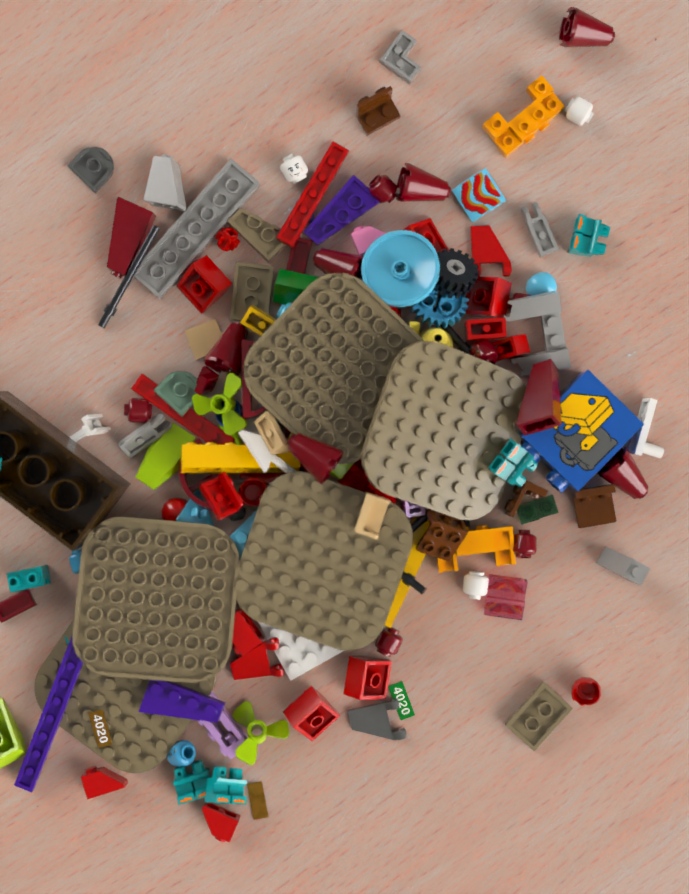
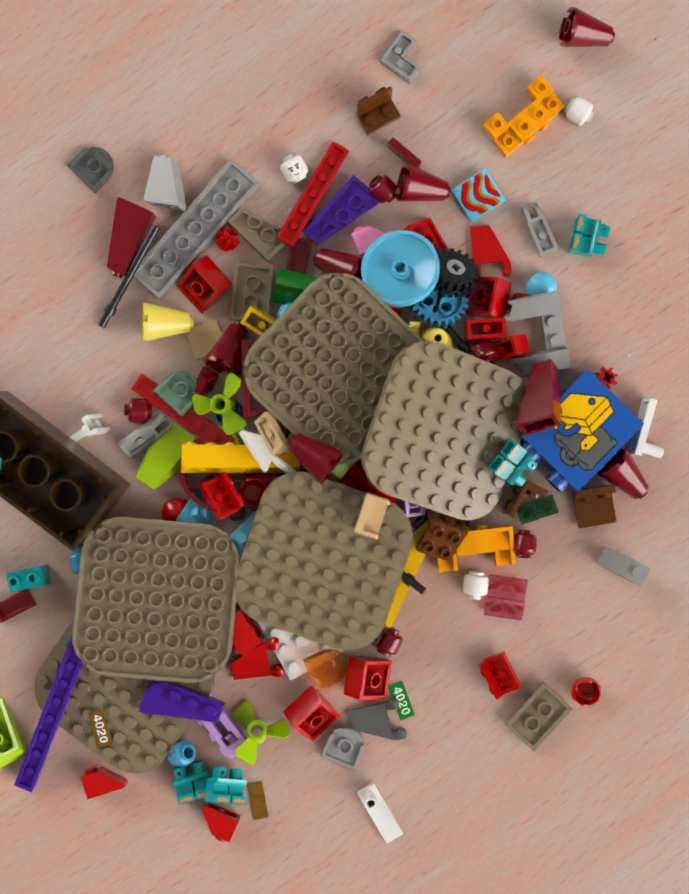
none -> light yellow cone [142,303,194,341]
none -> clear orange tile [303,649,348,692]
none -> light grey tile [320,726,365,771]
none -> white piece [357,782,403,843]
none -> dark red tile [387,137,422,168]
none -> red bracket [479,651,522,700]
none -> red gear [594,367,618,390]

